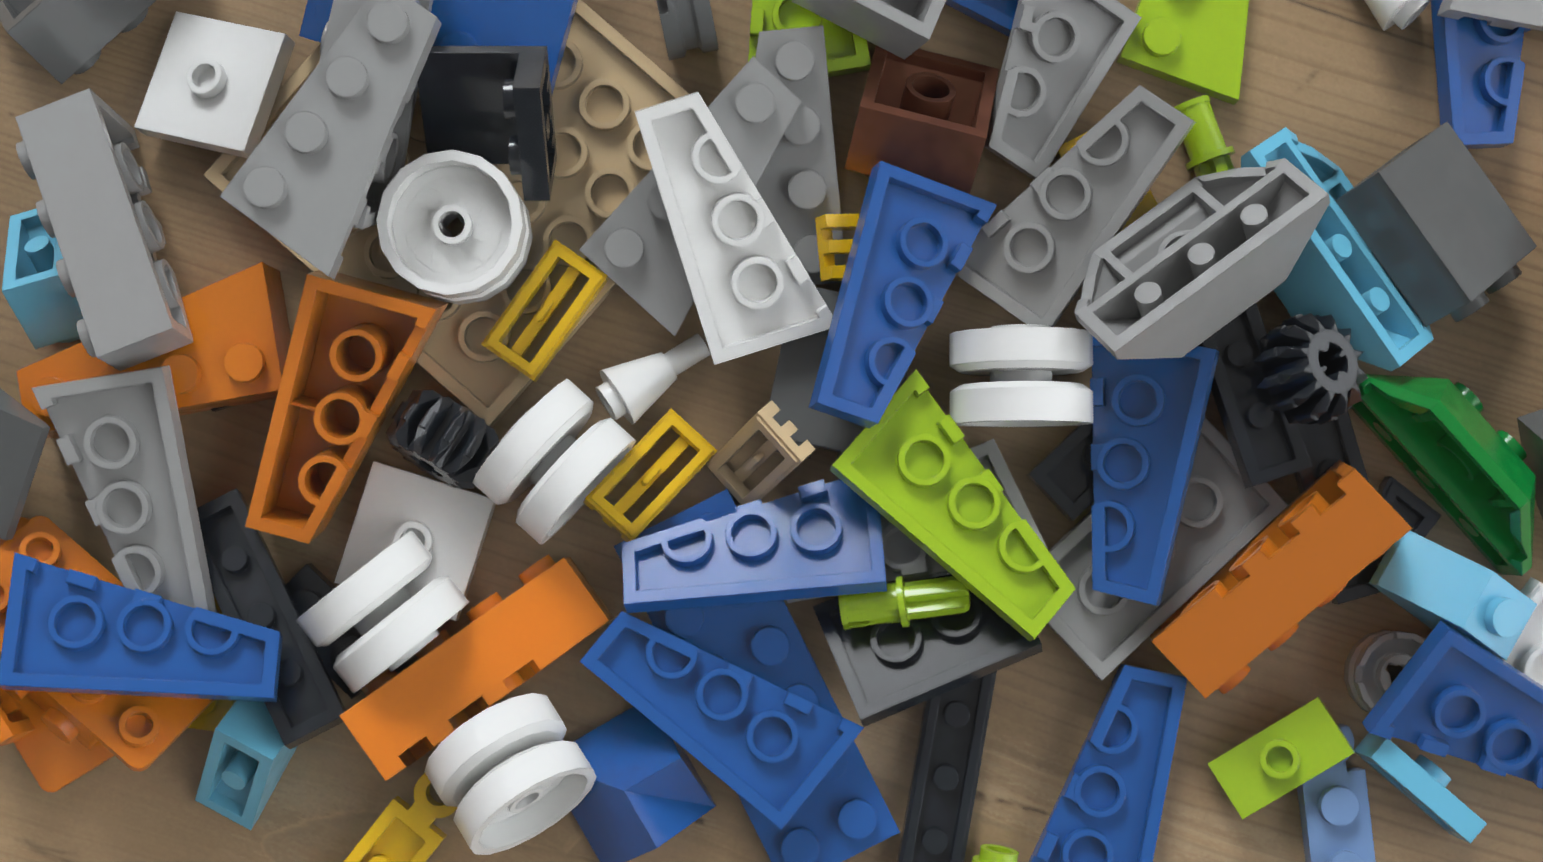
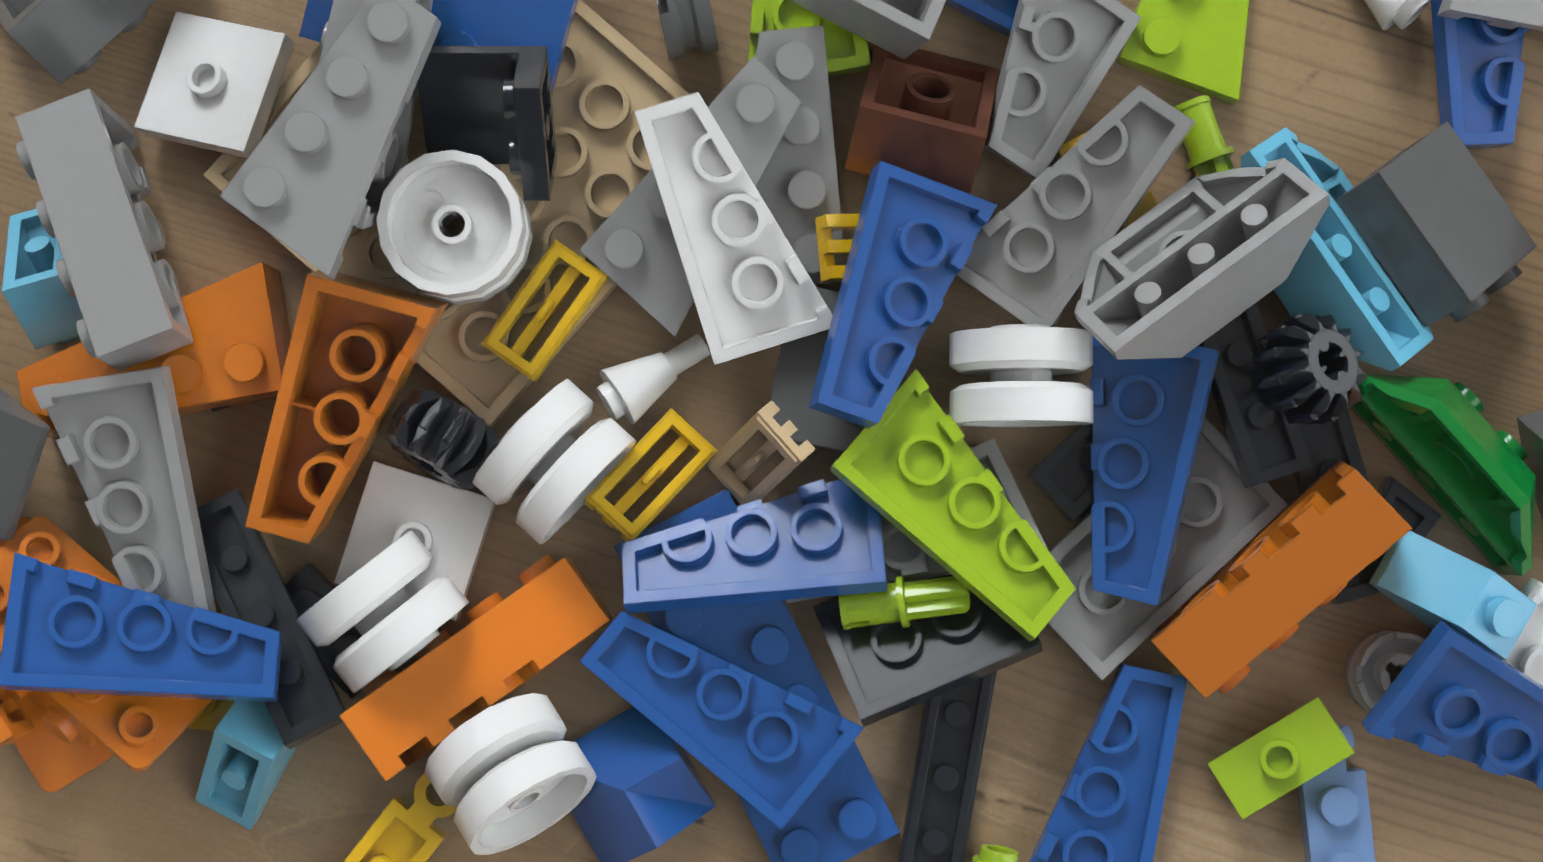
medium azure plate [1354,733,1487,844] -> none

